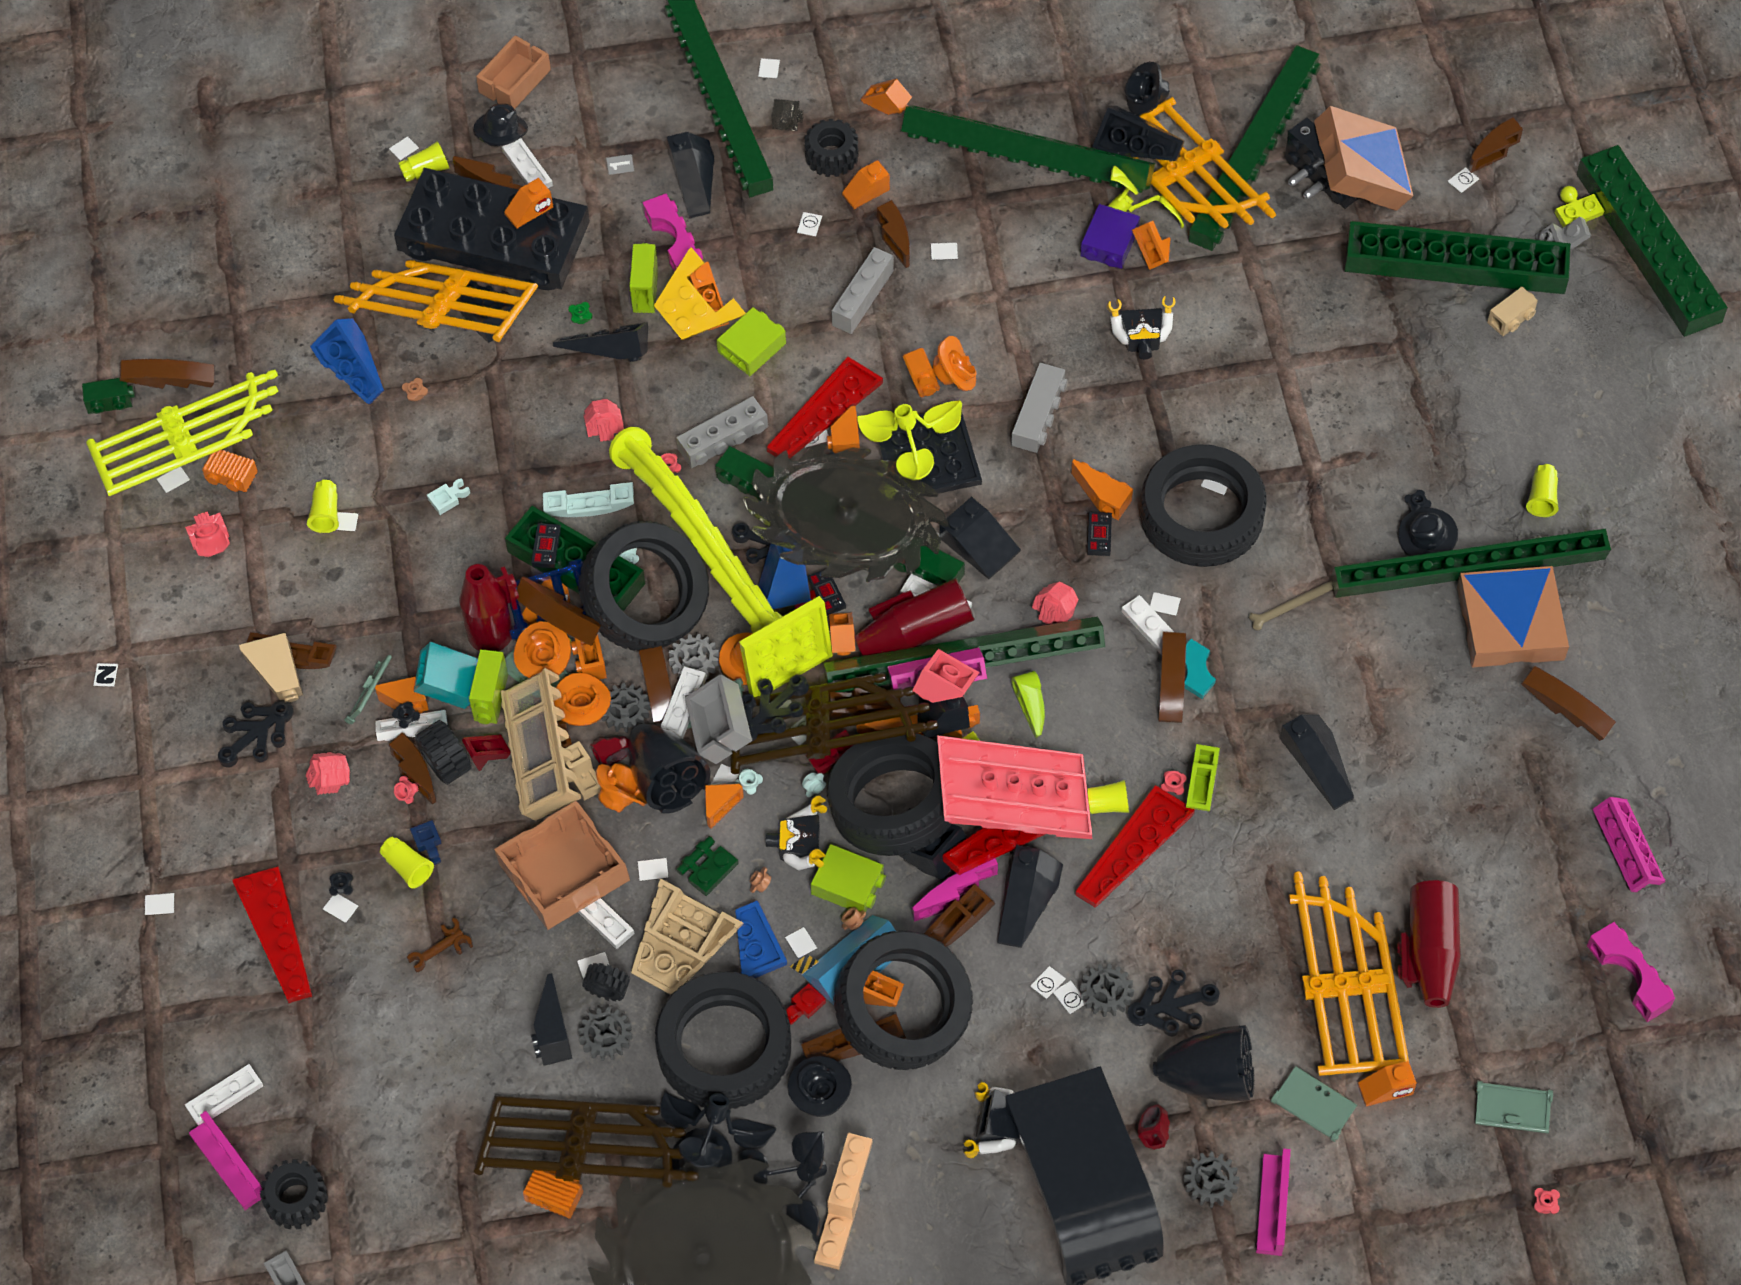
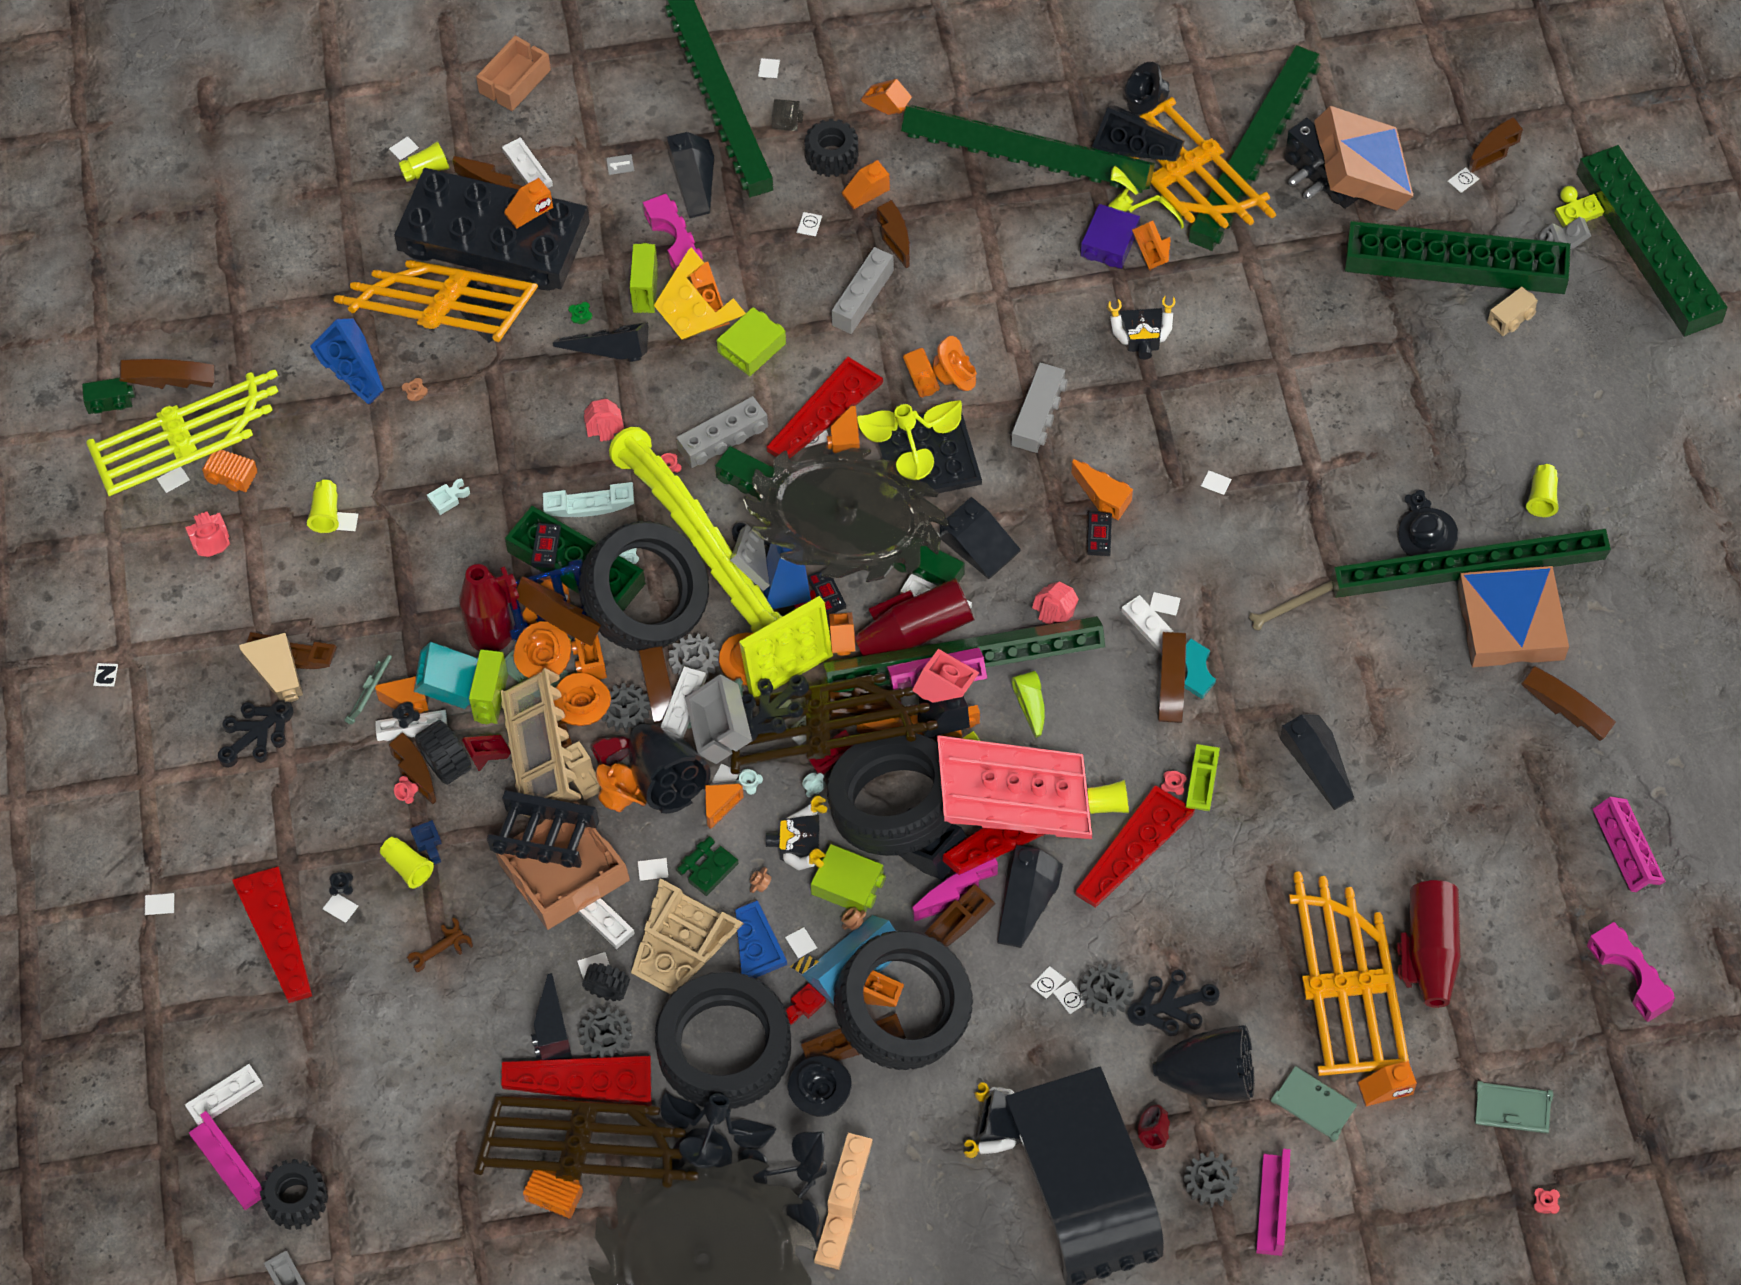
coral hair [306,752,350,795] -> none
black hat [473,104,528,147] -> none
white sticker [931,243,958,260] -> none
black tyre [1140,444,1267,567] -> none
none -> black fence [487,790,599,868]
none -> red wing [501,1056,652,1106]
none -> light grey wing [730,525,770,591]

